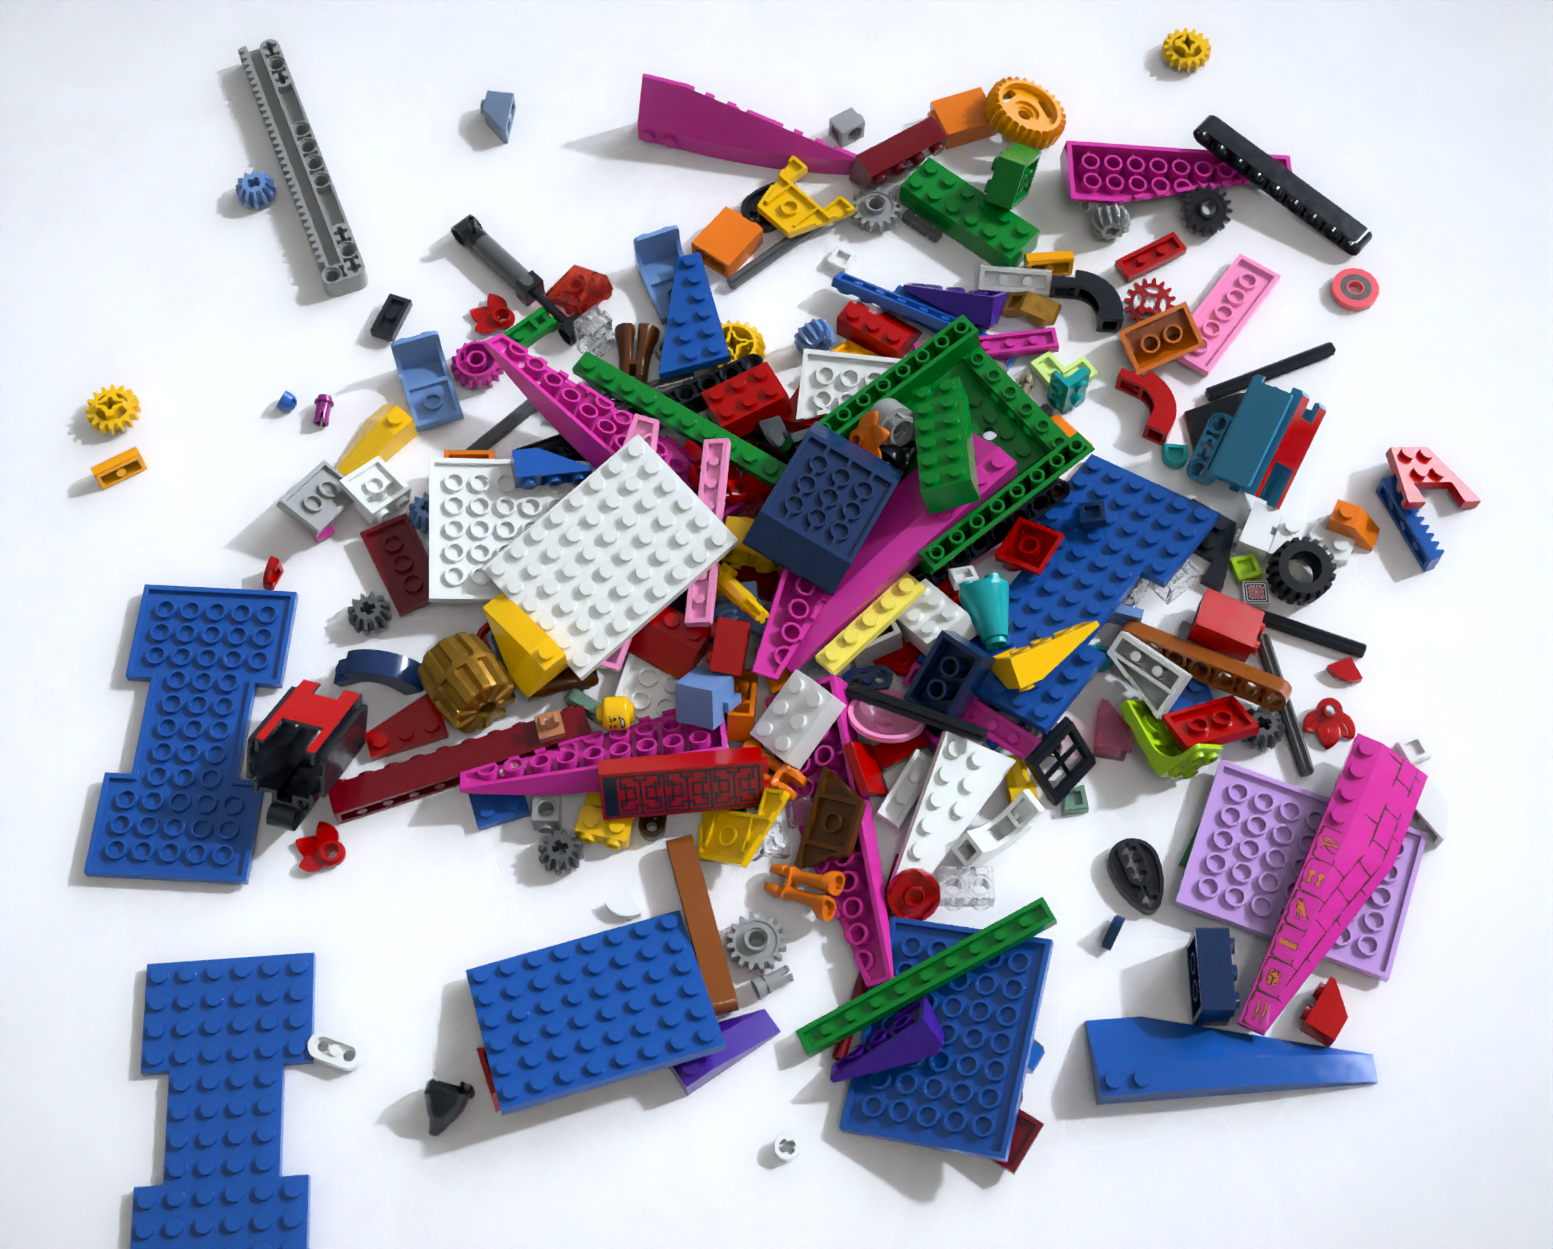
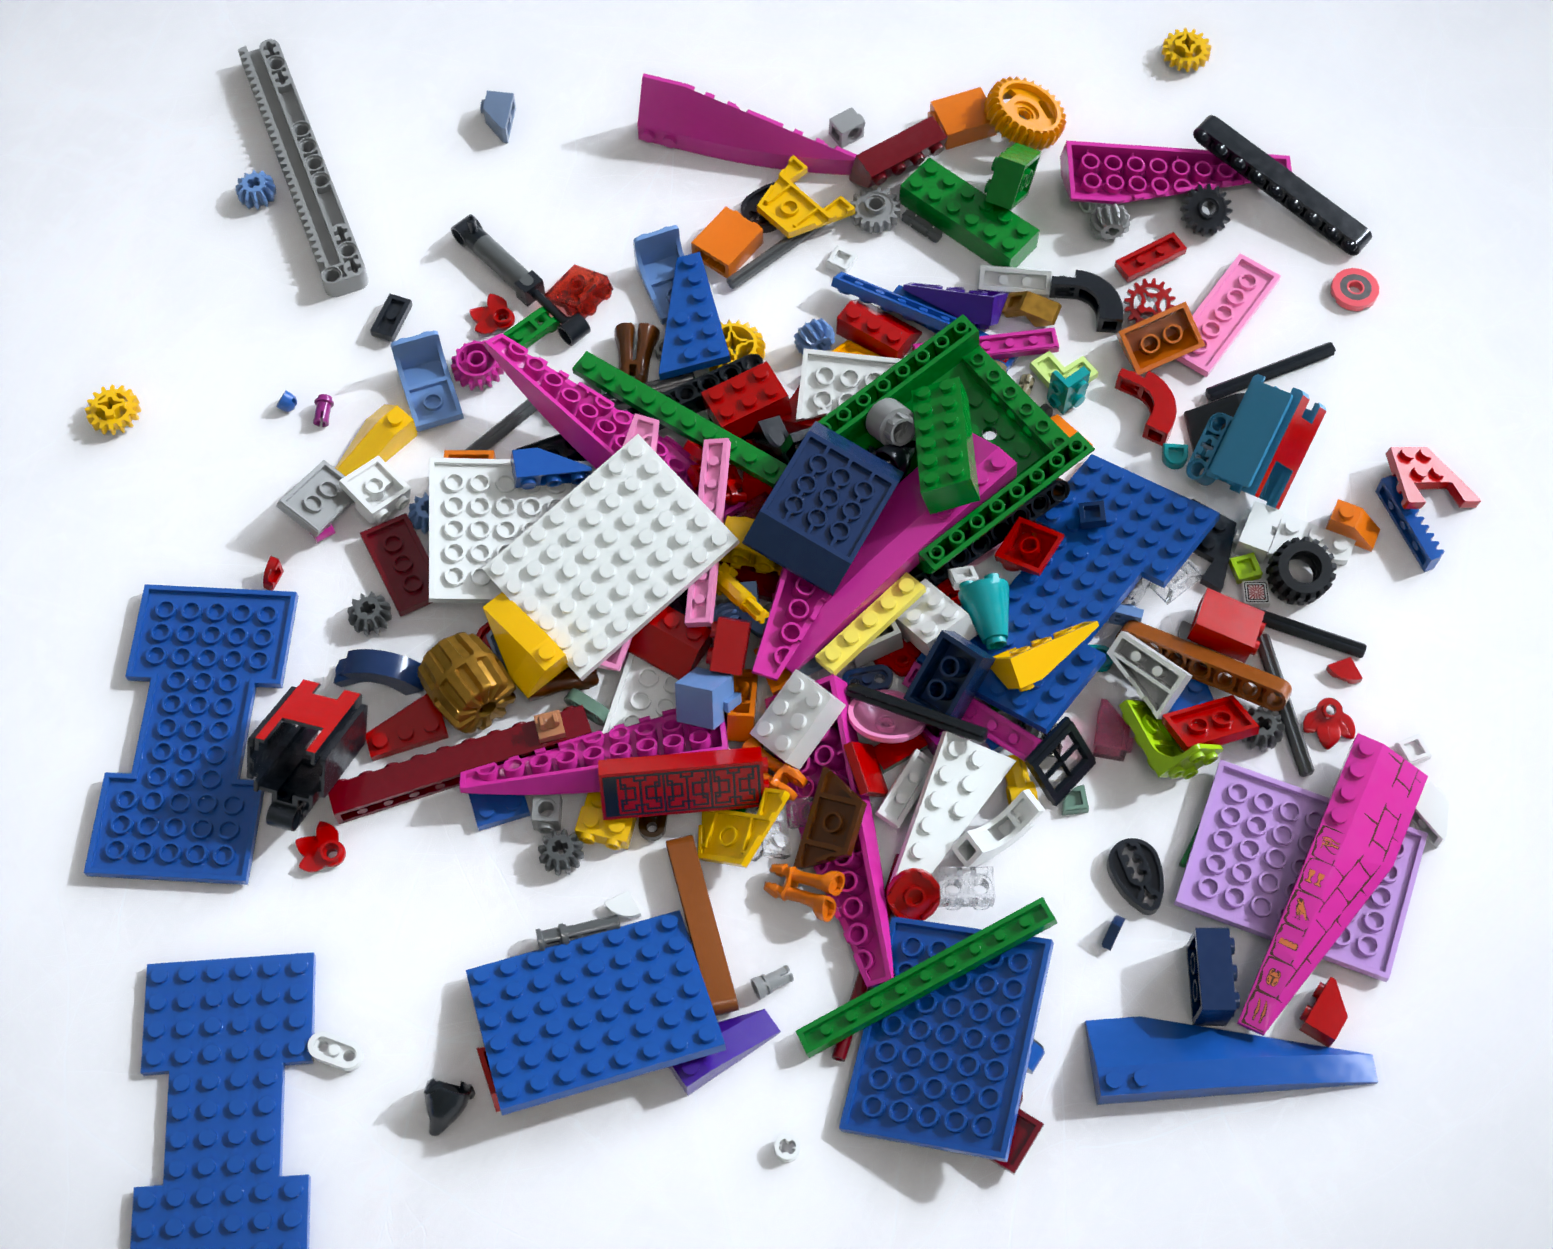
light orange brick [90,446,148,490] -> none
clear brick [573,305,615,358] -> none
yellow head [596,696,635,731] -> none
light grey gear [727,912,786,974] -> none
dark purple wedge [830,995,944,1083] -> none
orange plate [849,411,890,459] -> none
light orange brick [1023,250,1074,276] -> none
none -> dark grey pin [535,914,620,952]

